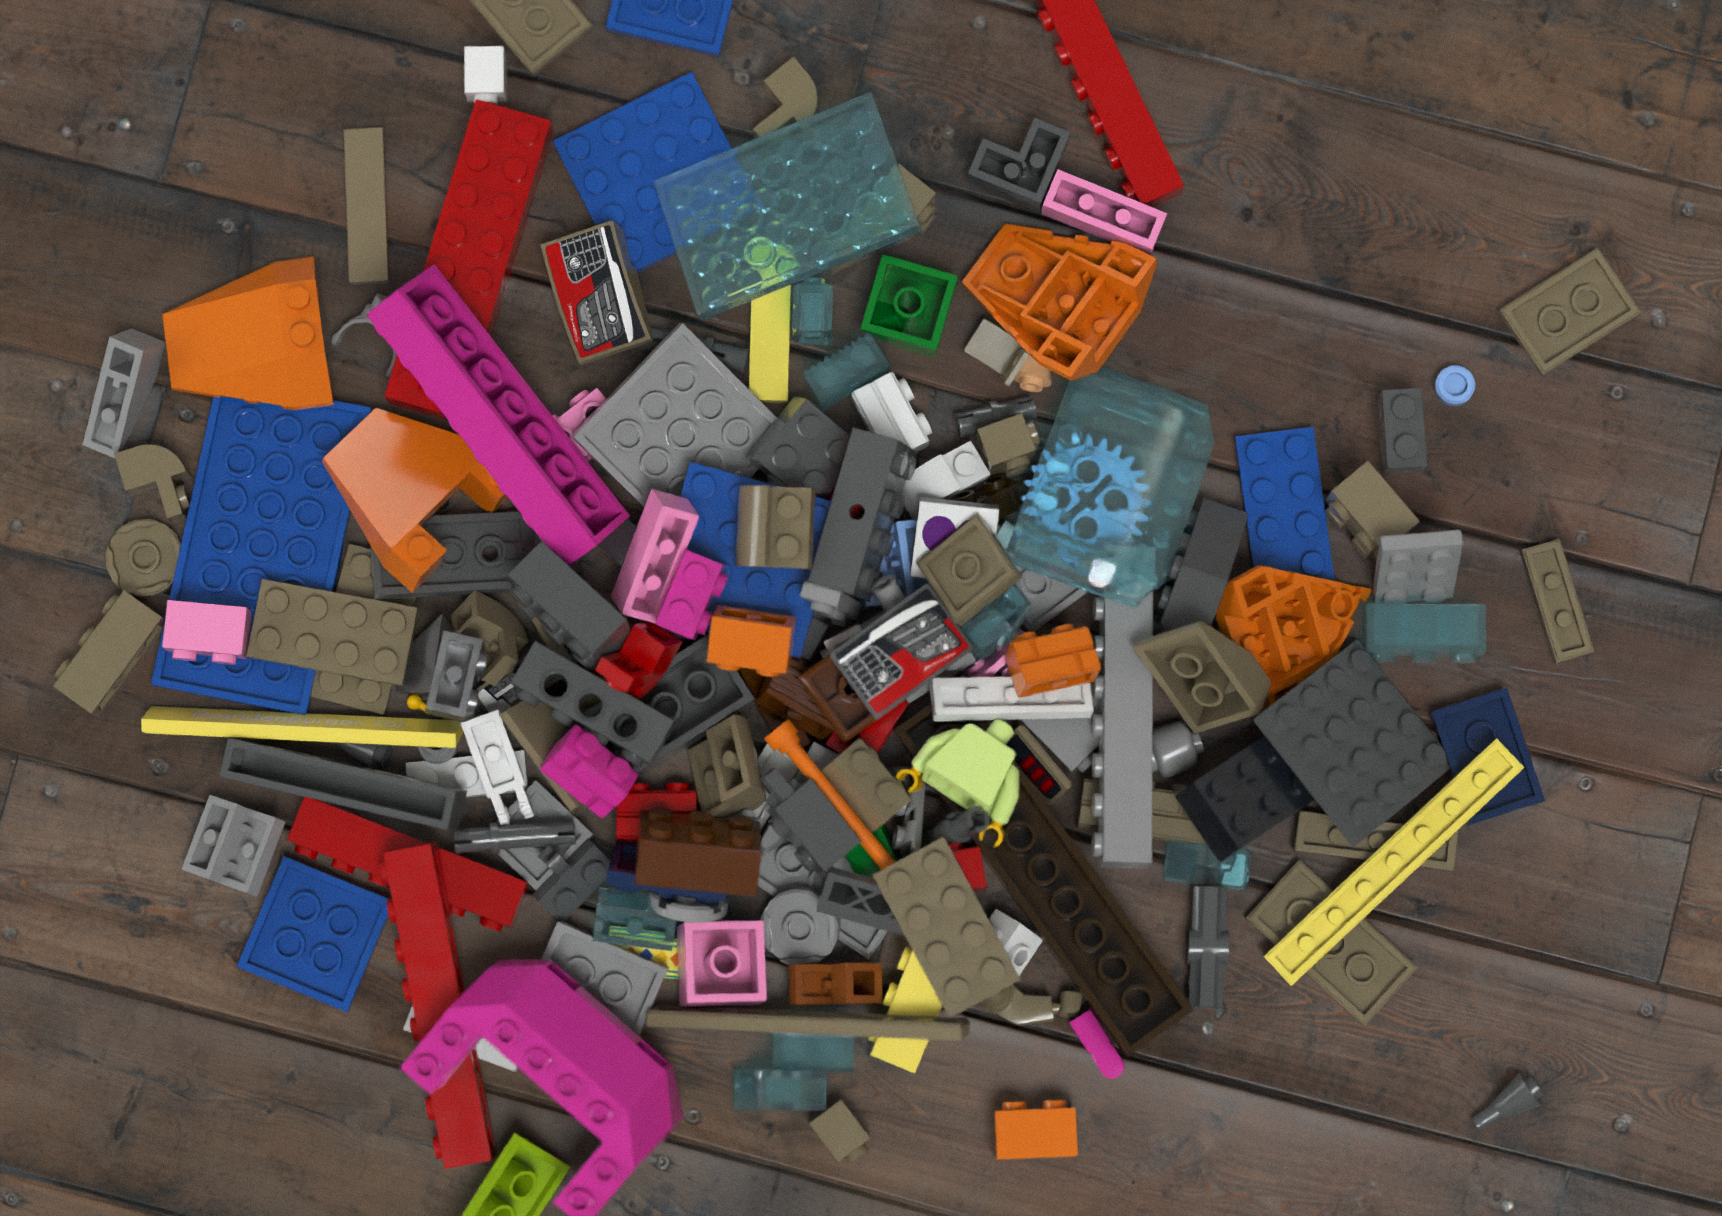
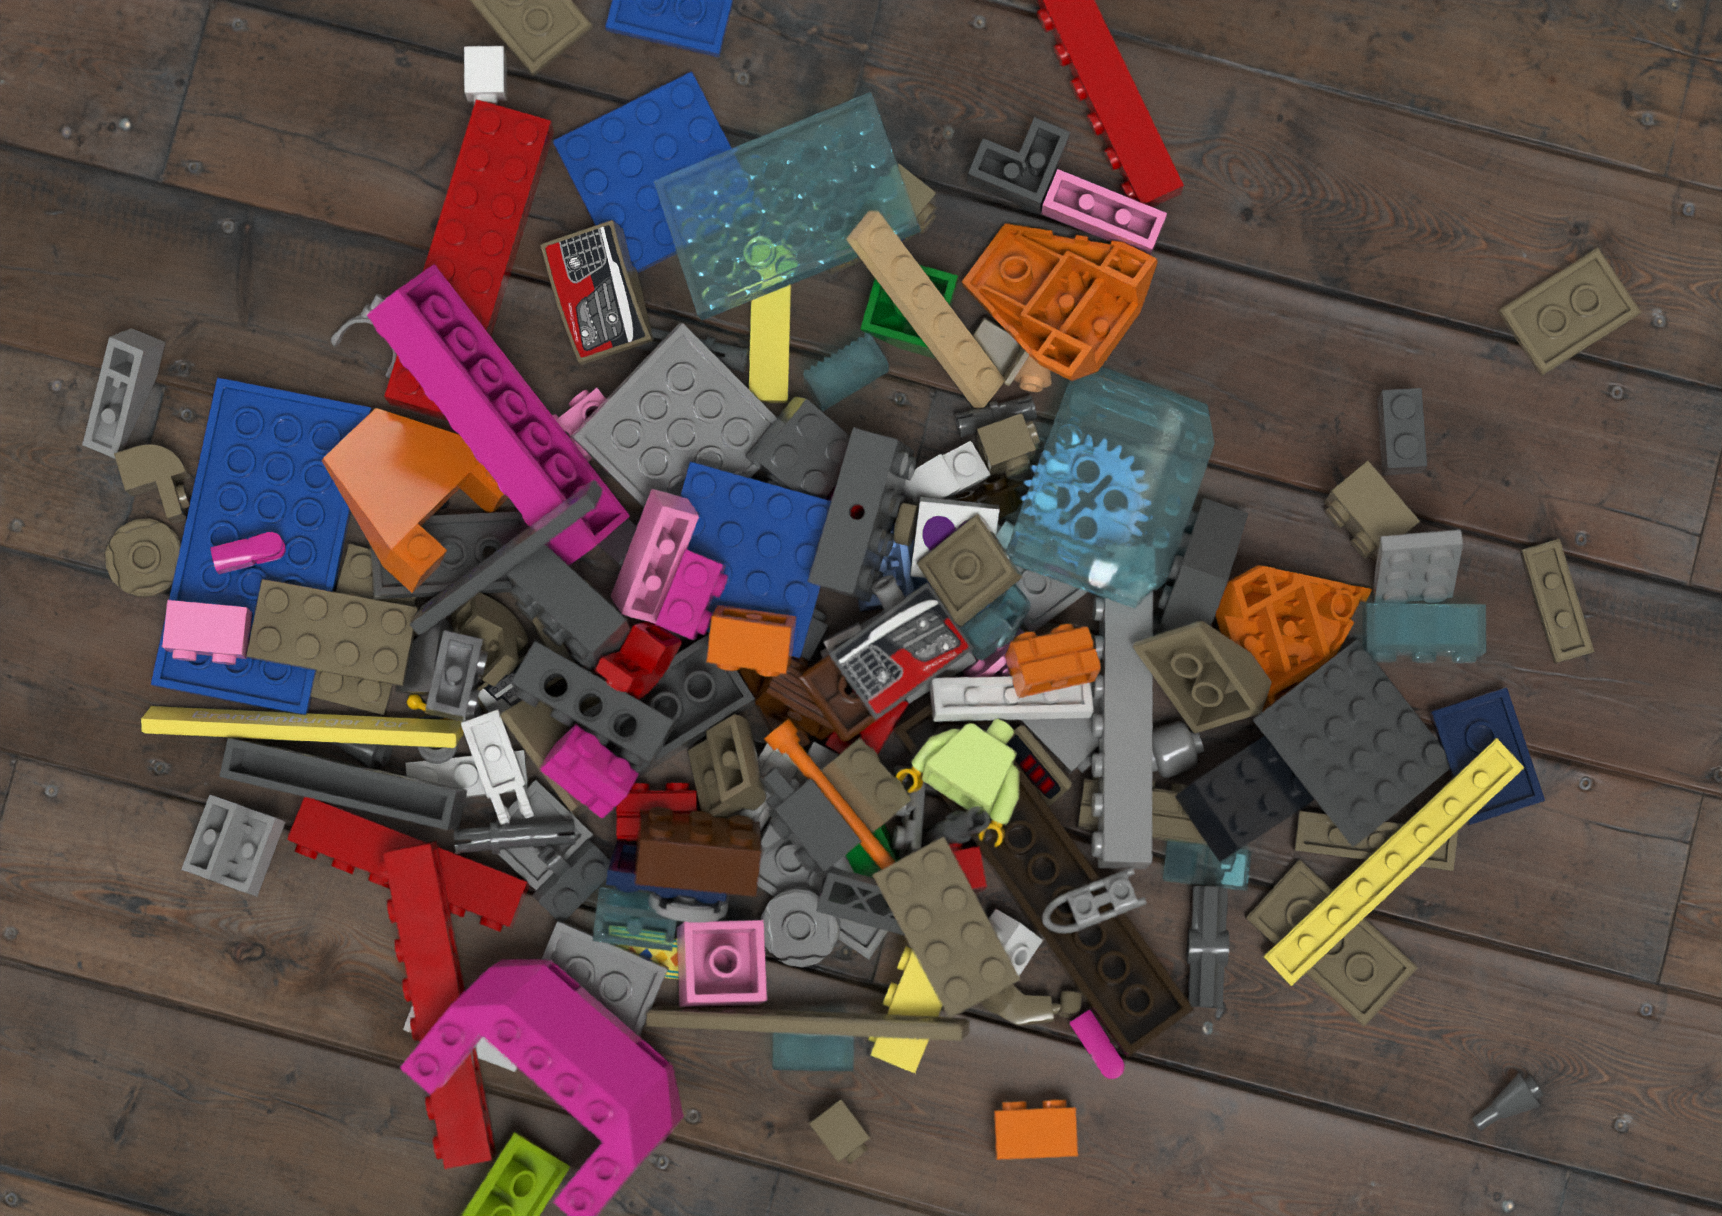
dark tan brick [53,590,165,718] -> none
orange wedge [162,257,334,411] -> none
blue plate [237,856,389,1013] -> none
dark tan tile [344,128,389,285] -> none
clear light blue brick [734,1069,826,1111] -> none
dark tan brick [735,485,816,569] -> none
dark tan brick [753,56,818,149] -> none
dark orange brick [789,963,882,1006] -> none
clear light blue brick [792,277,834,345] -> none
light grey hinge [800,582,862,627] -> none
white brick [851,372,933,454] -> none
blue plate [1234,427,1335,581] -> none
light blue tile [1434,365,1475,406] -> none
none -> dark pink bar [211,532,286,574]
none -> dark grey tile [410,480,603,635]
none -> tan plate [846,211,1004,408]
none -> dark tan tile [893,503,918,546]
none -> light grey piece [1042,867,1147,933]

